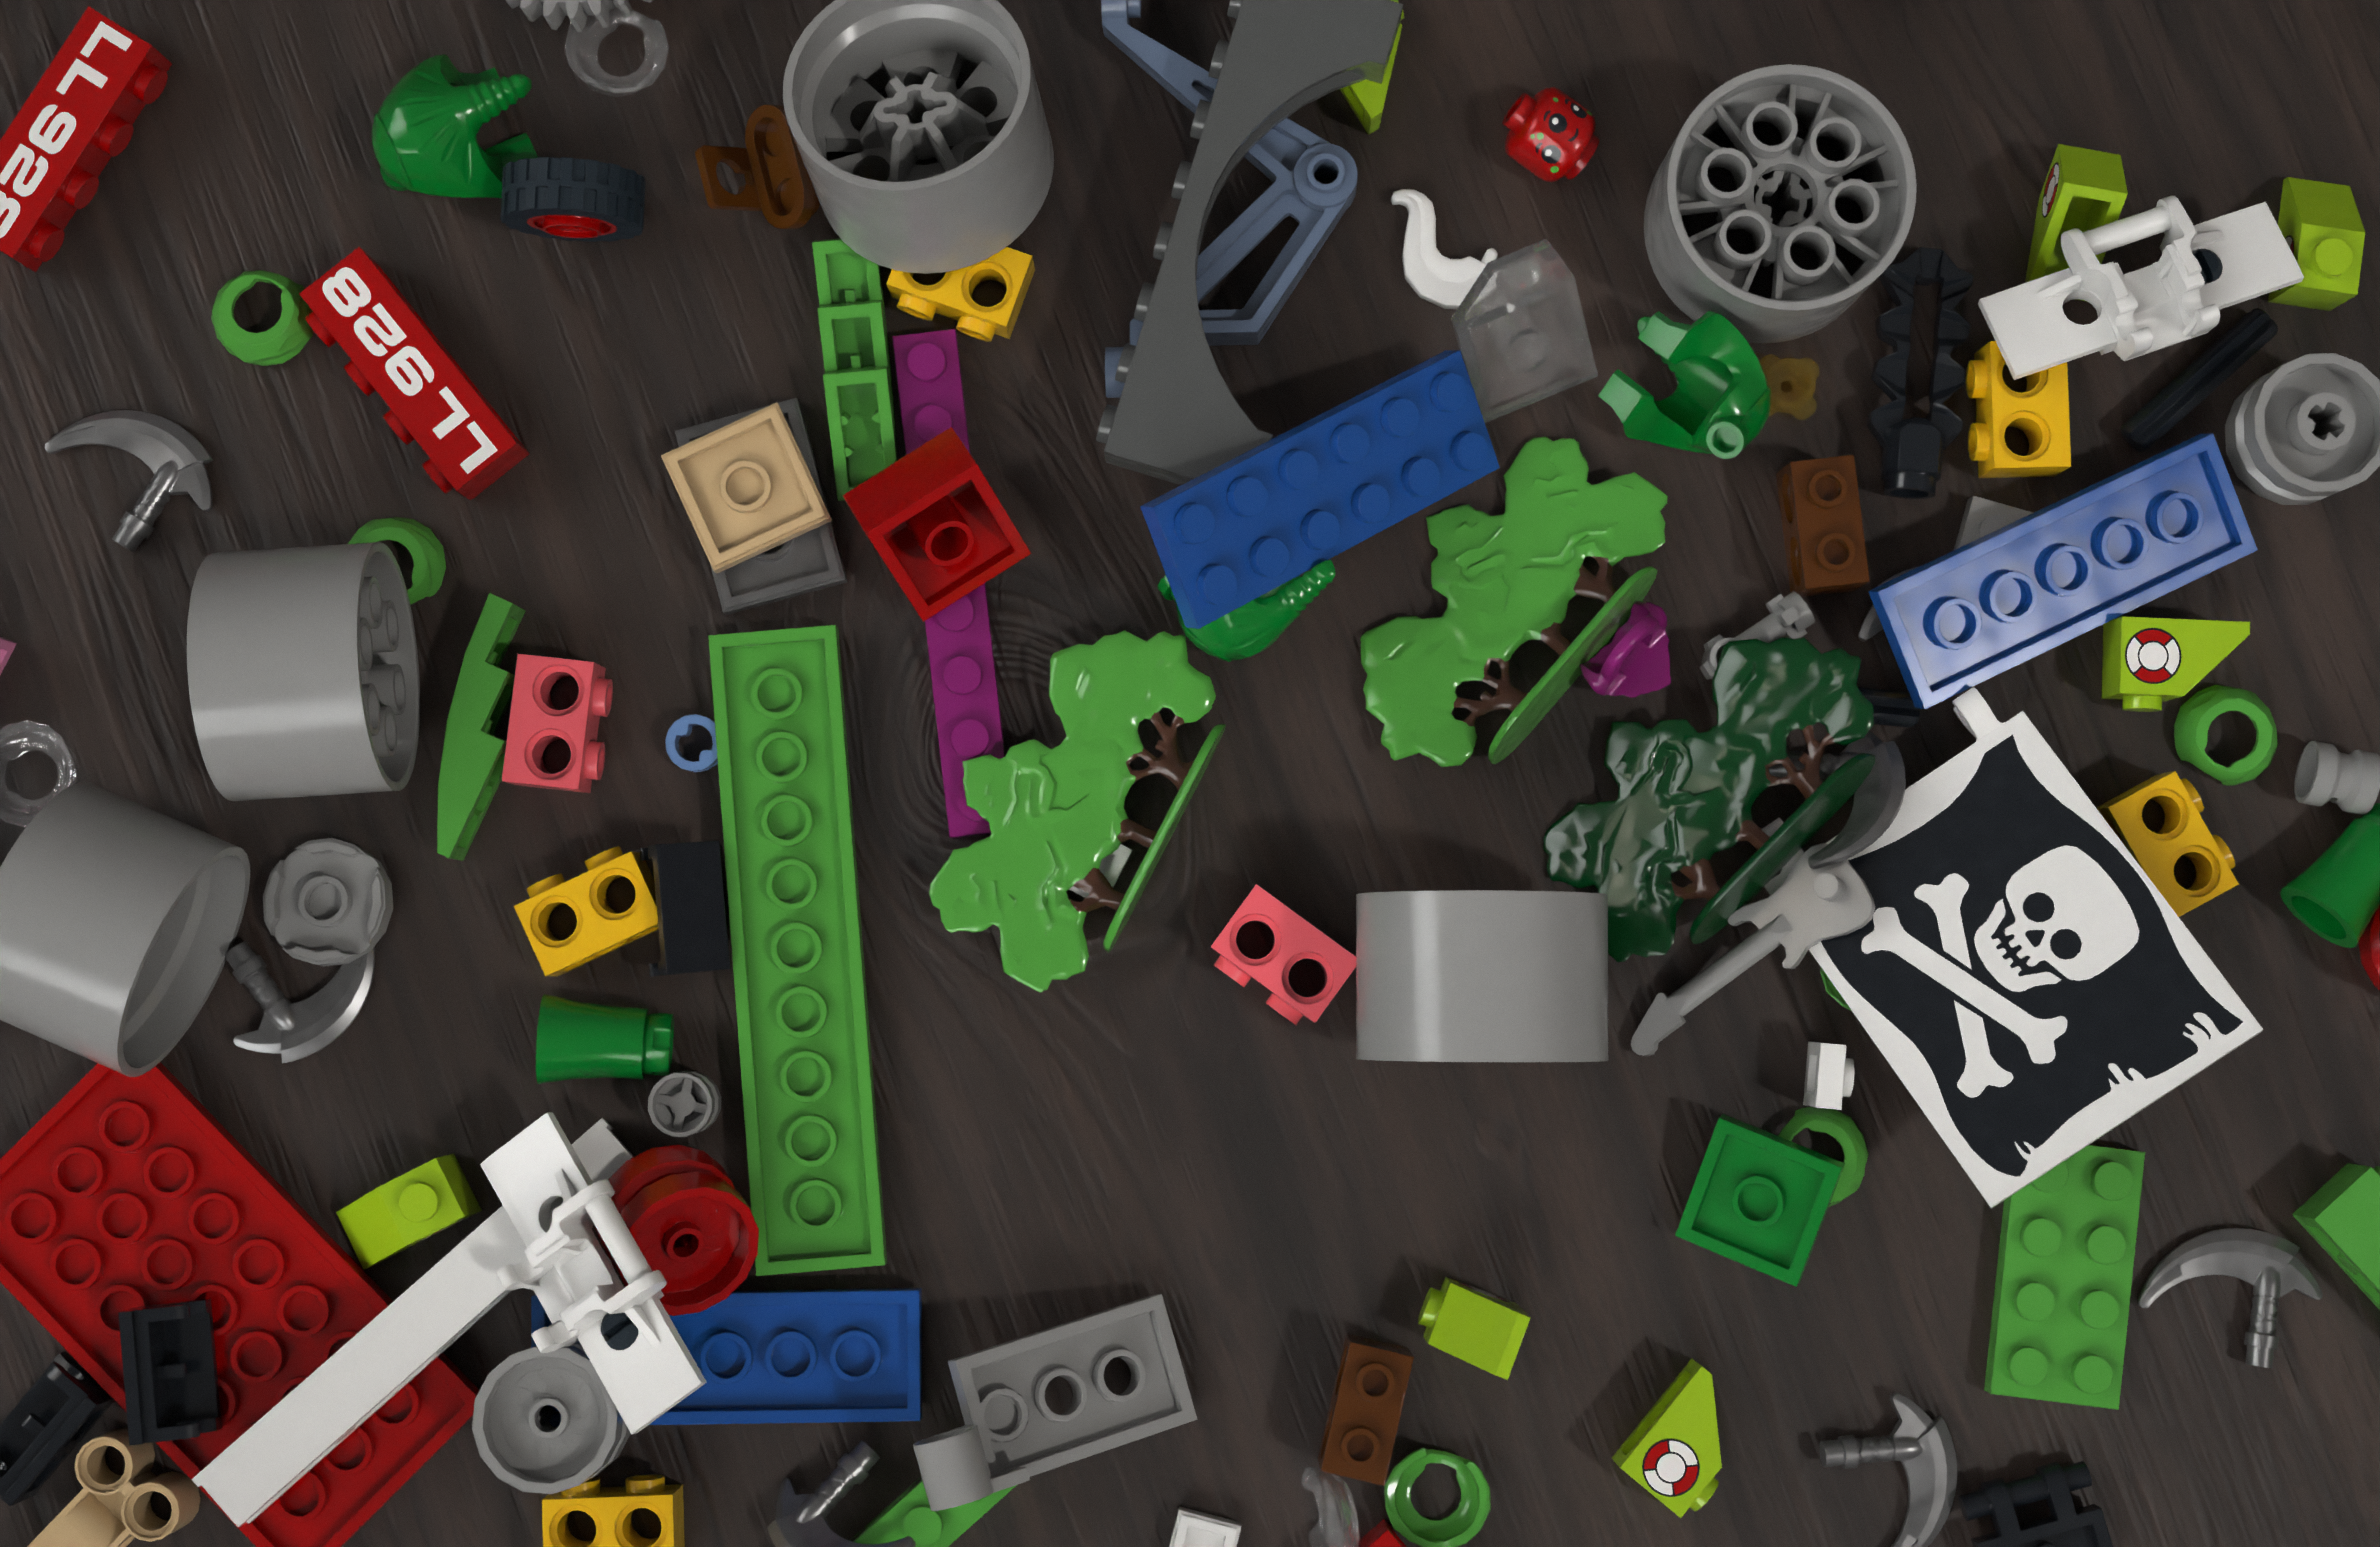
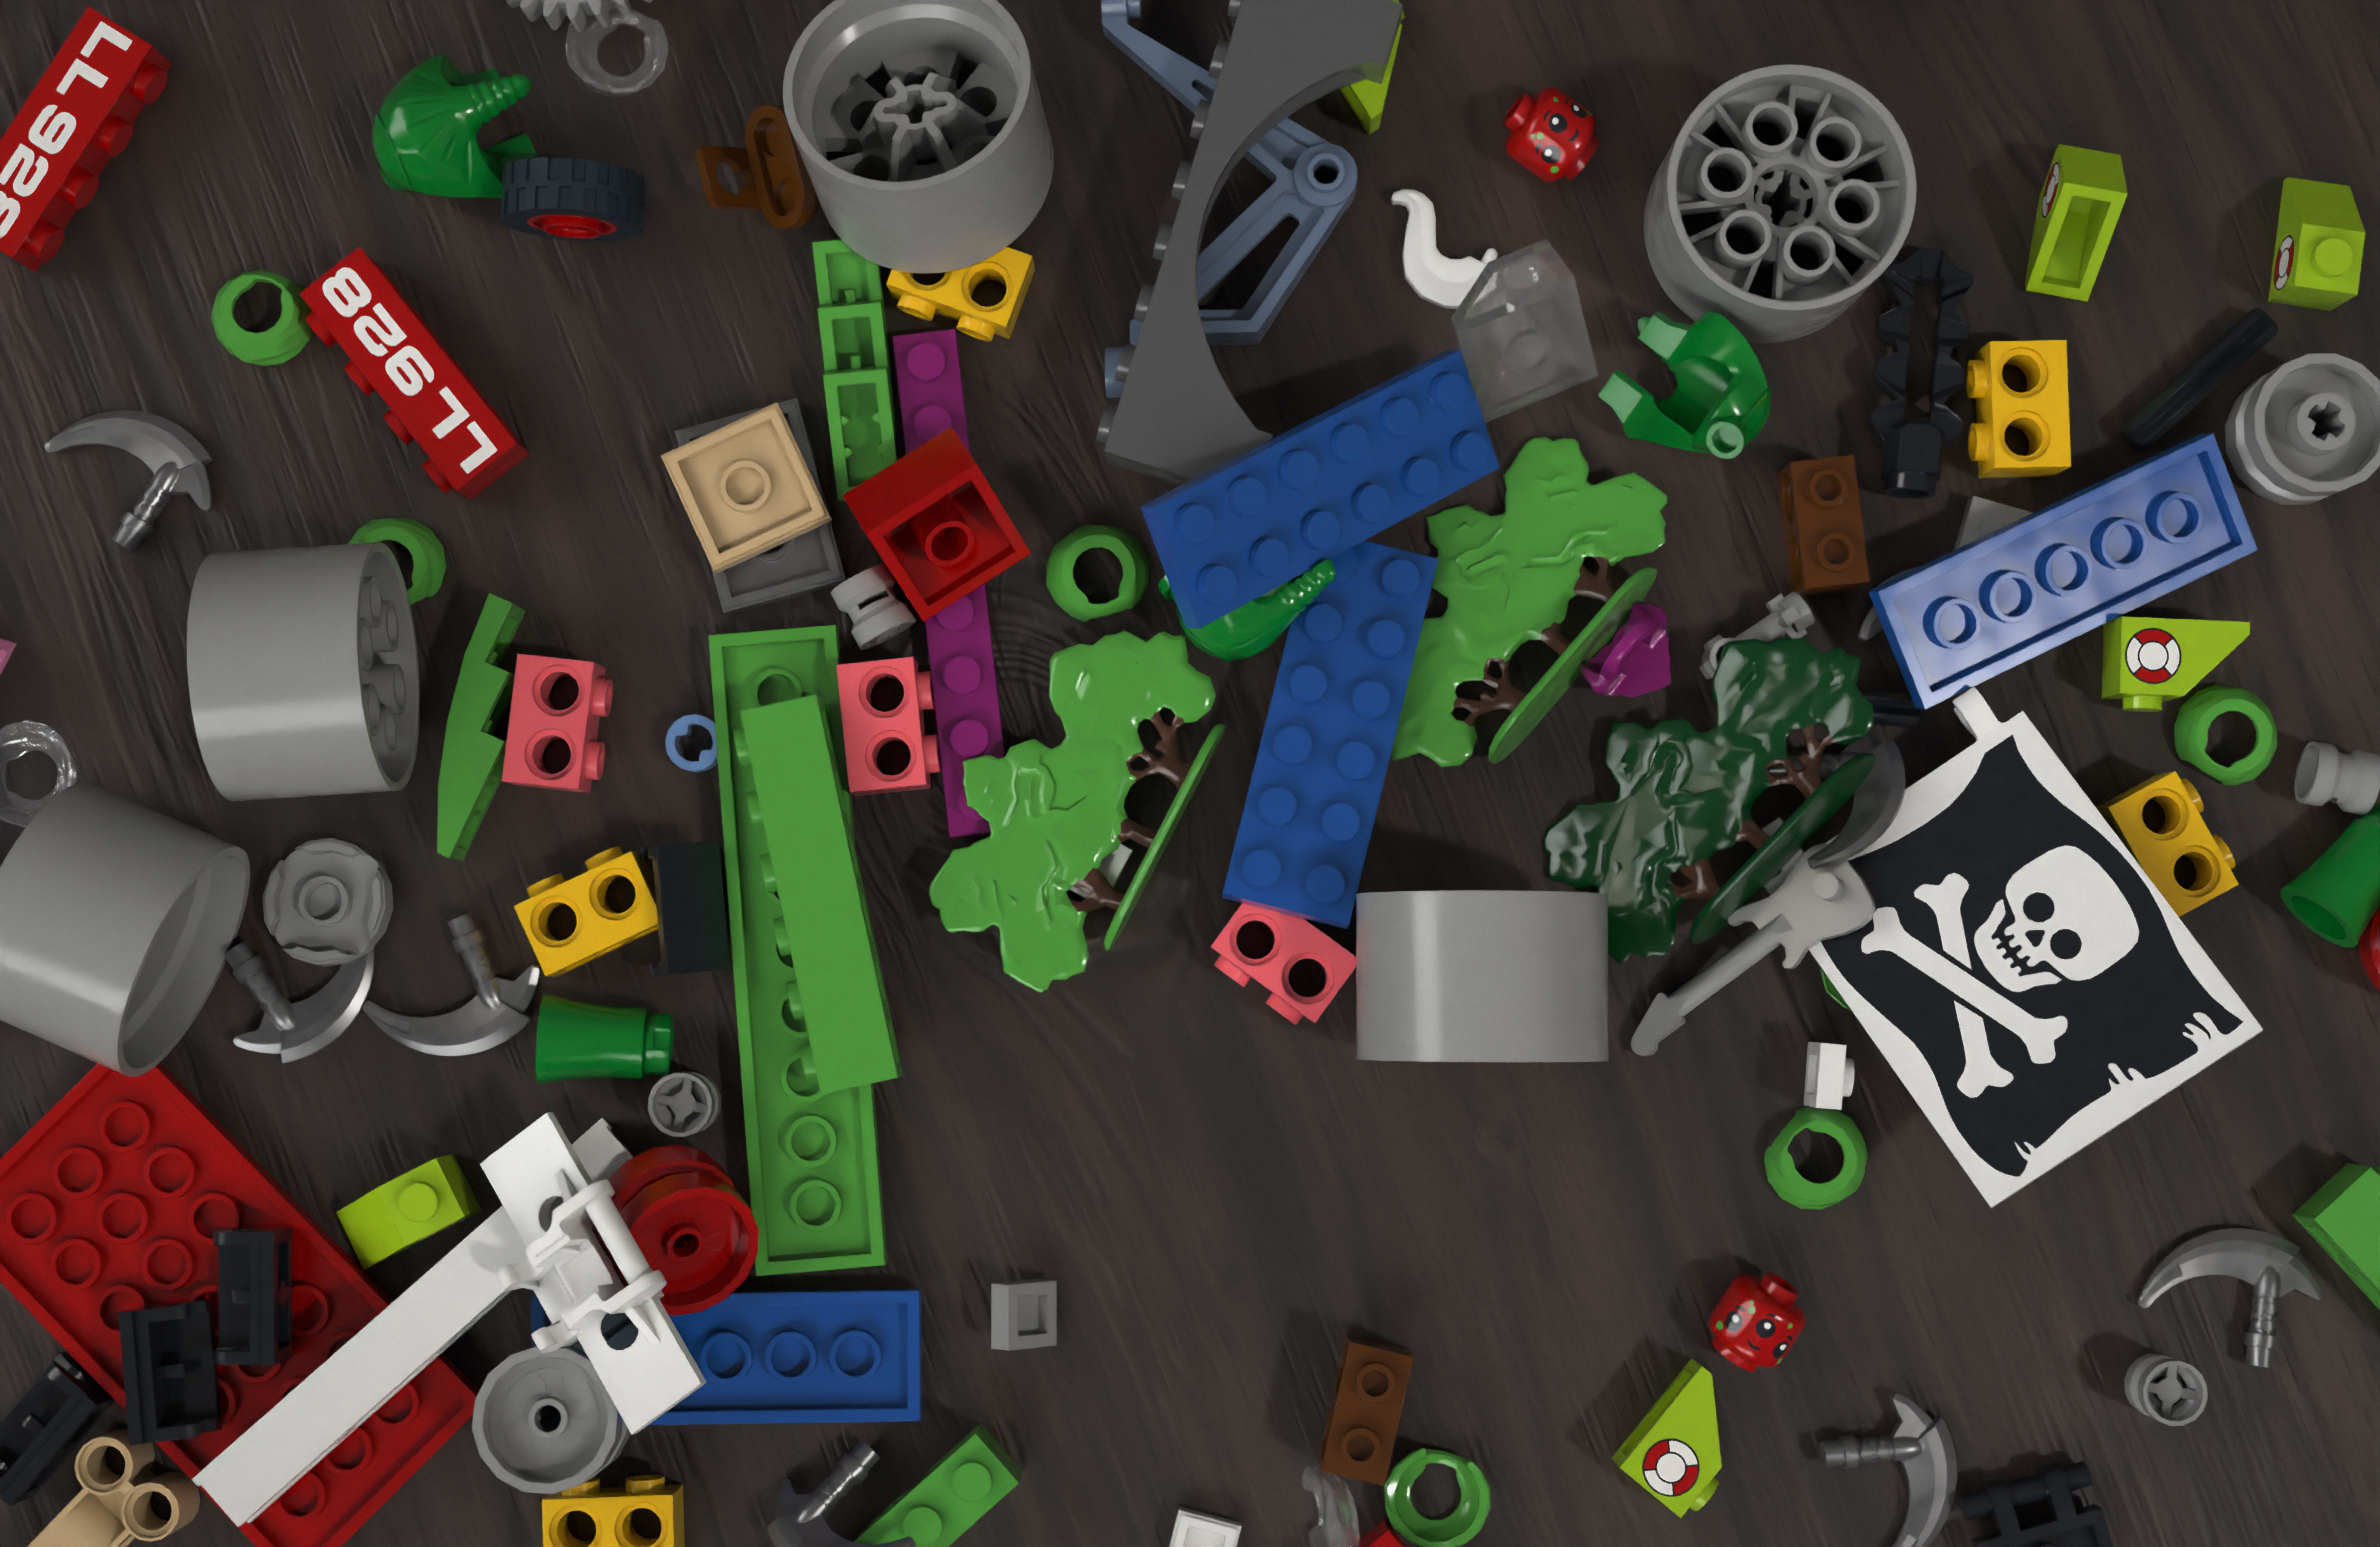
light grey hinge [913,1294,1198,1511] -> none
lime slope [1418,1277,1531,1380] -> none
green plate [1675,1114,1845,1287] -> none
clear yellow plate [1759,354,1819,420] -> none
white piece [1978,195,2304,380] -> none
bright green plate [1984,1145,2145,1410] -> none
none -> black hinge [213,1227,293,1365]
none -> flat silver piece [362,912,541,1056]
none -> bright green brick [733,694,904,1095]
none -> light grey wheel [830,564,916,650]
none -> coral brick [836,657,941,796]
none -> light grey plate [991,1279,1057,1351]
none -> bright green piece [1046,524,1149,622]
none -> blue plate [1222,540,1438,929]
none -> red head [1708,1271,1806,1372]
none -> light grey wheel [2124,1353,2208,1426]

